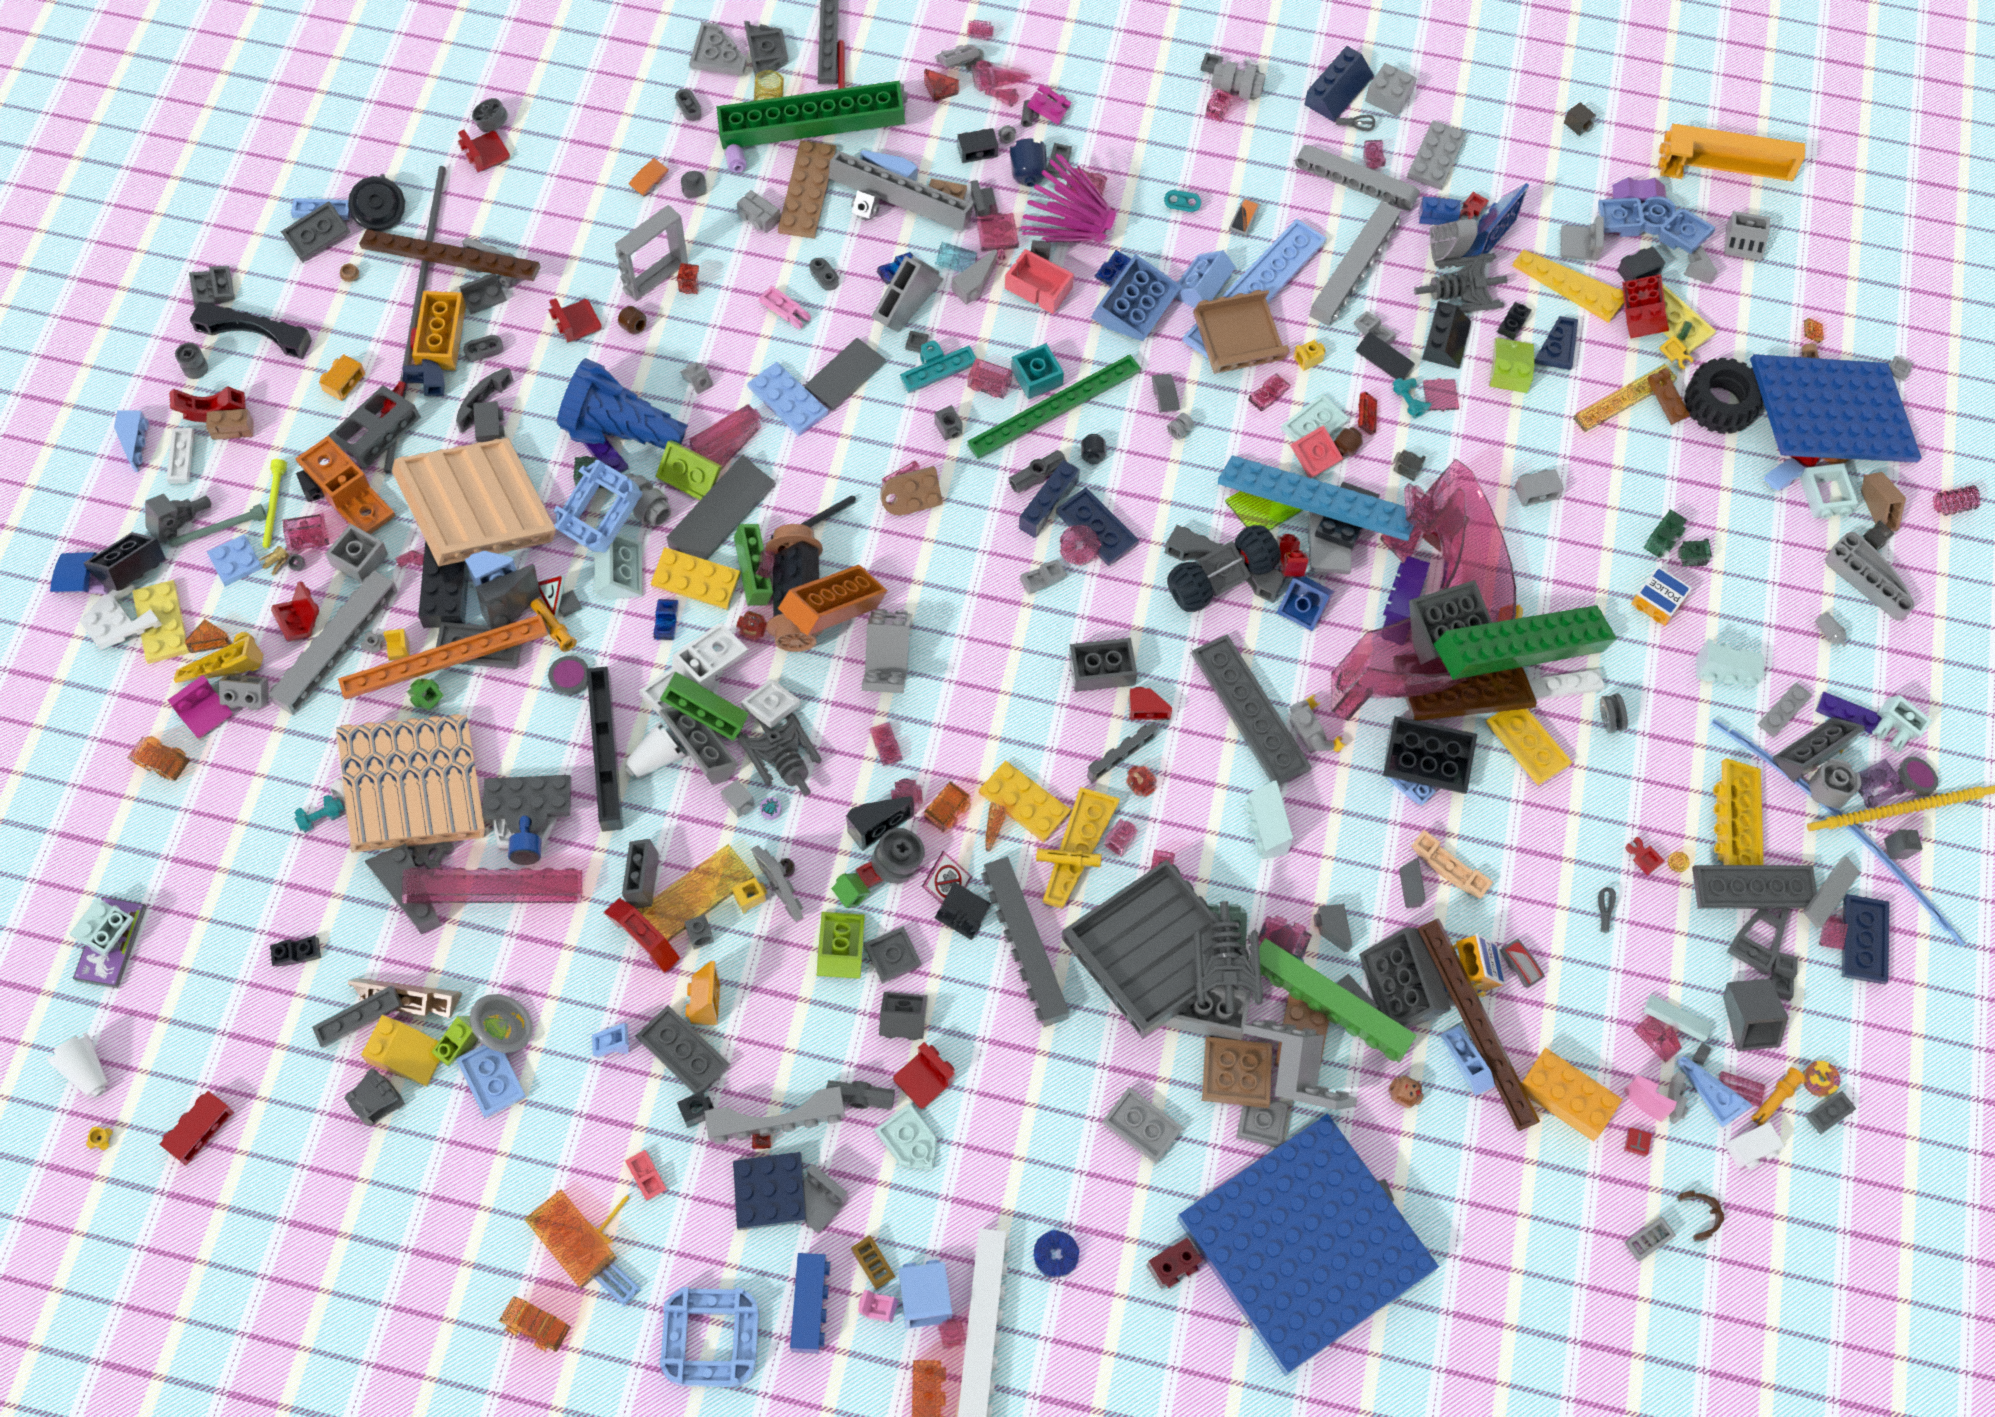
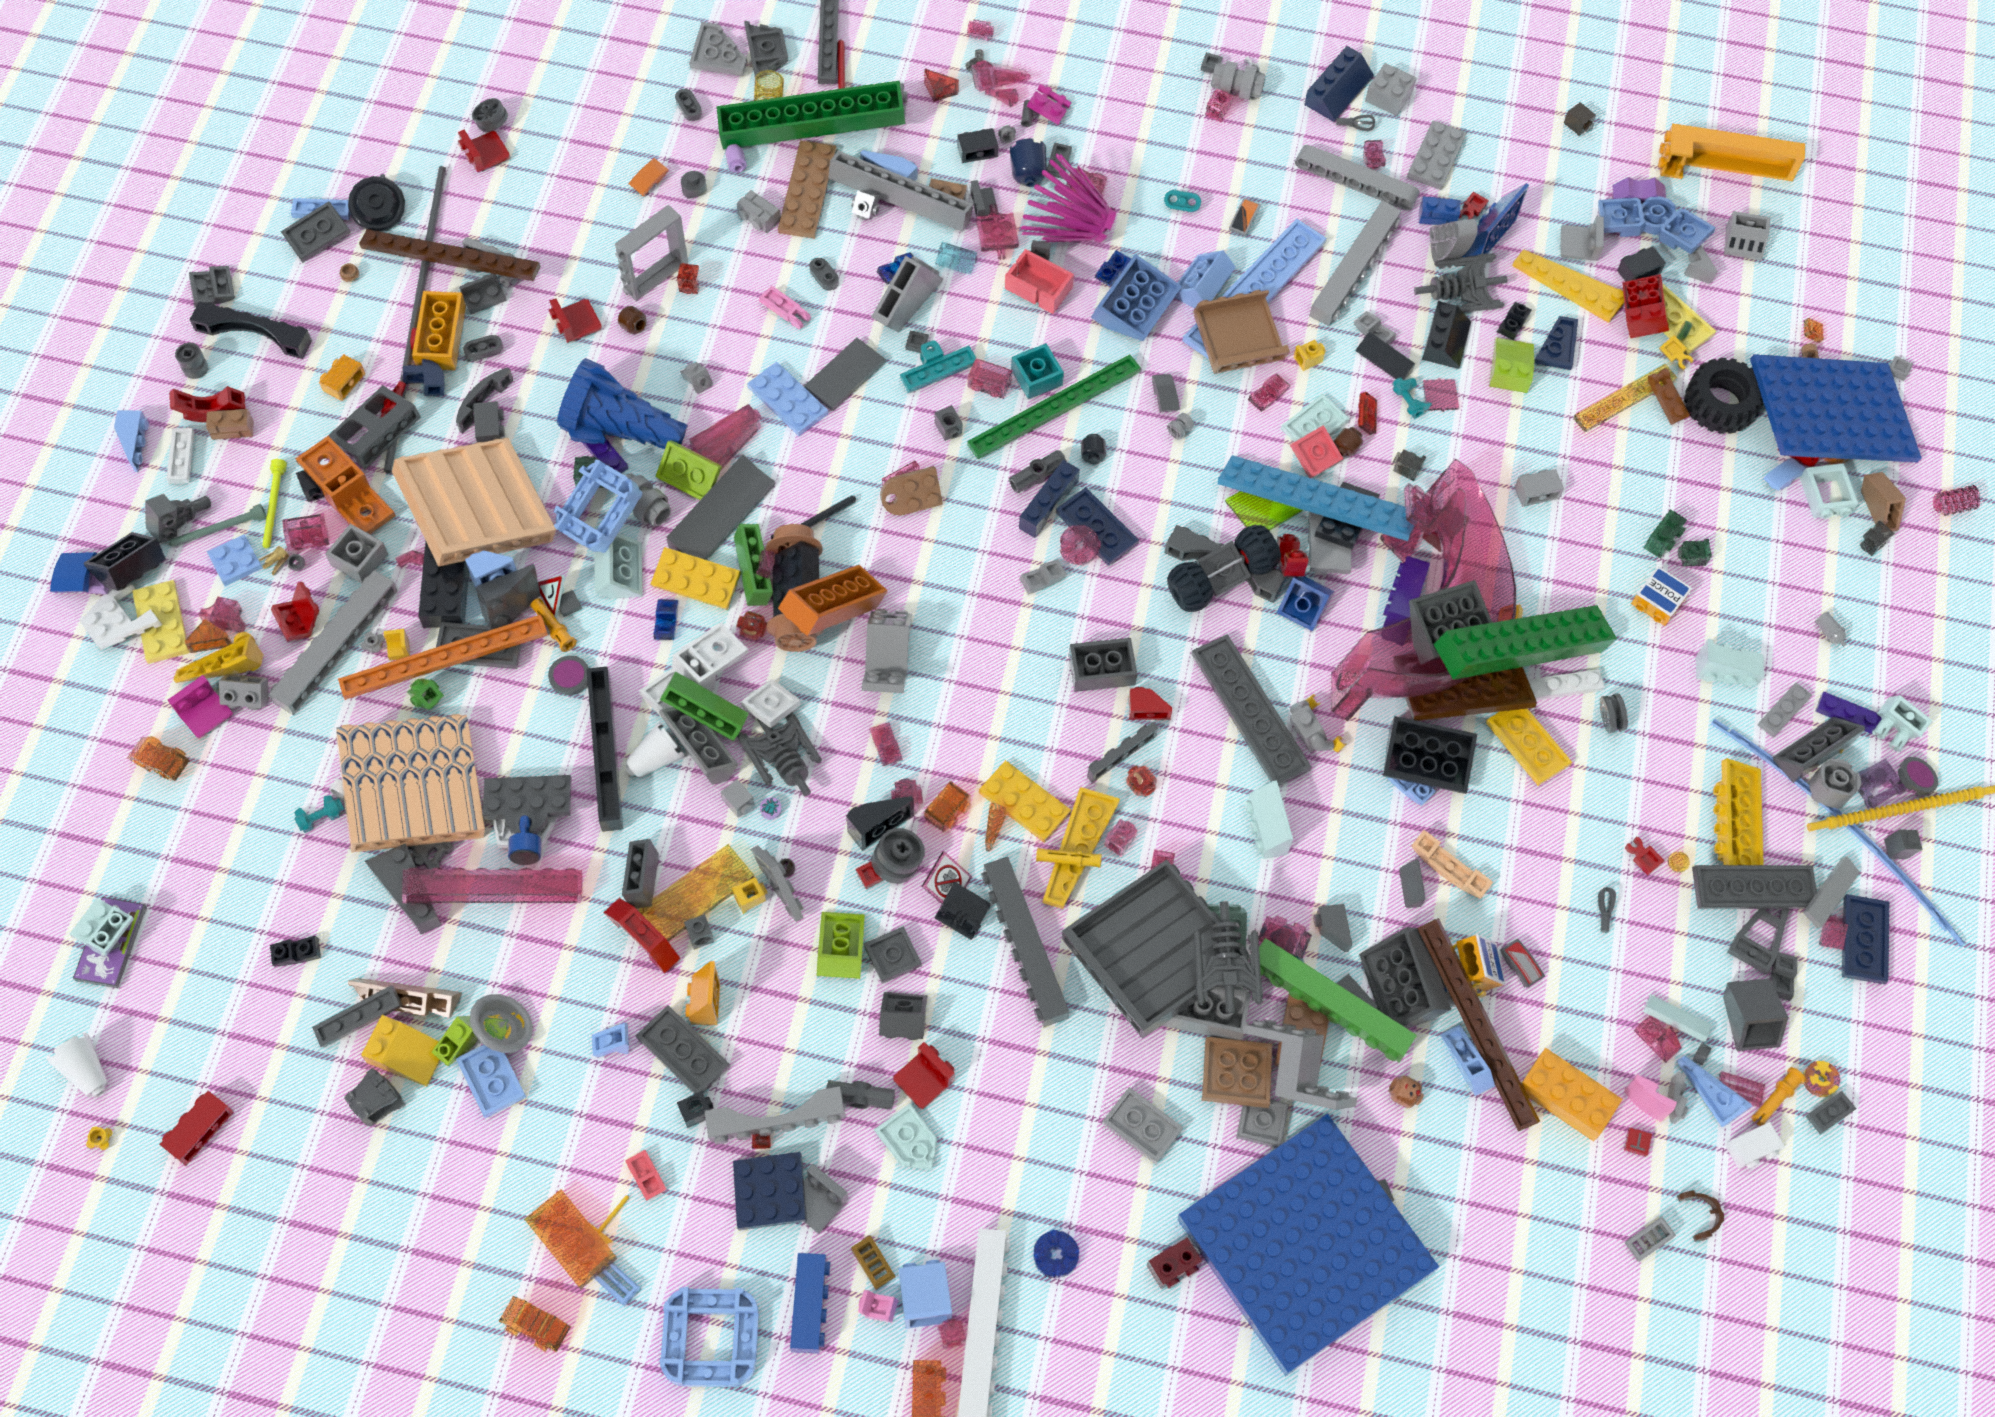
bright green brick [831,873,871,908] -> none
light grey plate [935,44,979,68] -> none
light grey slope [952,249,997,305] -> none
light grey beam [1825,532,1915,621] -> none
none -> clear pink brick [199,596,246,633]

